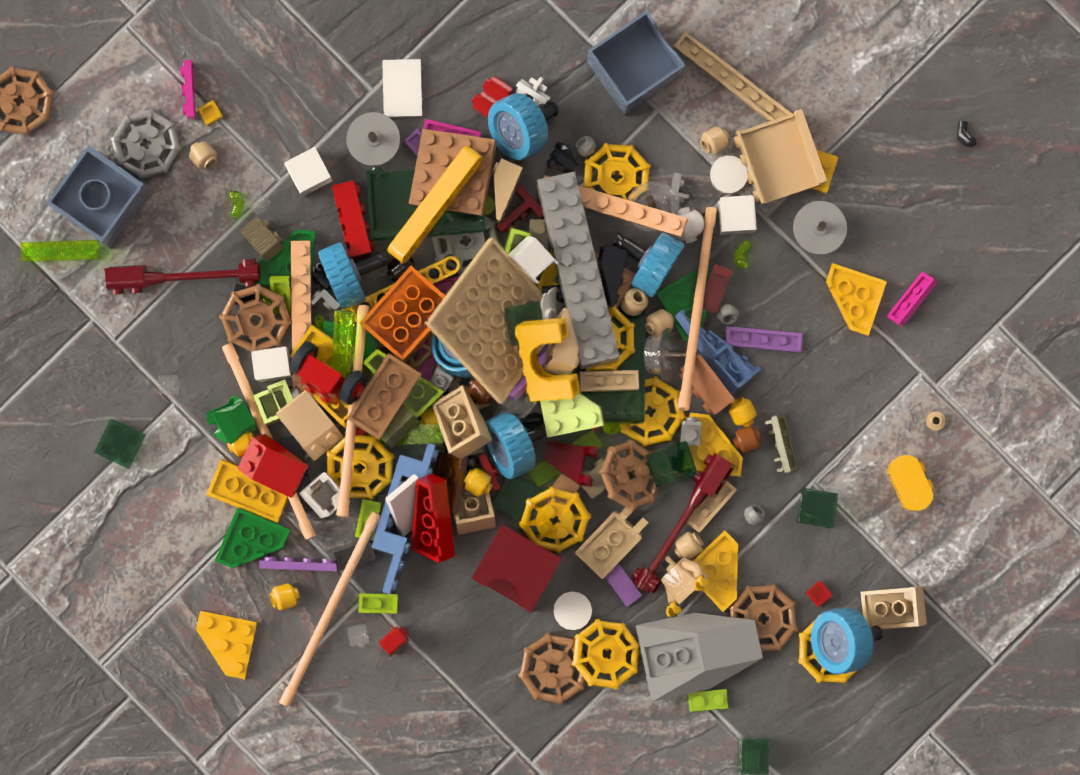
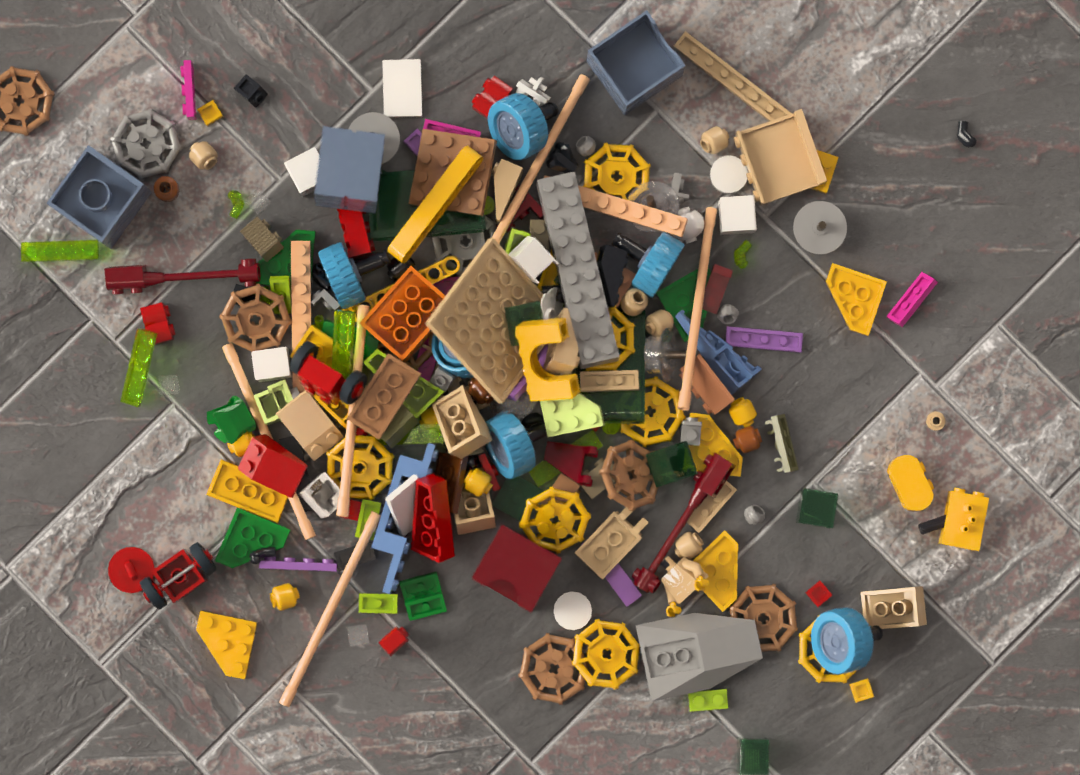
clear green plate [94,418,146,469] -> none
none -> red shield [108,547,155,593]
none -> clear neon green plate [120,328,157,407]
none -> red brick [140,302,176,346]
none -> brick [140,542,217,610]
none -> dark orange head [153,176,180,202]
none -> black bracket [234,74,268,108]
none -> black arm [249,547,276,564]
none -> sand blue piece [314,126,385,213]
none -> red plate [341,500,362,521]
none -> green slope [399,571,447,621]
none -> light nougat piece [492,74,590,245]
none -> yellow tile [849,678,874,703]
none -> yellow piece [918,488,989,551]

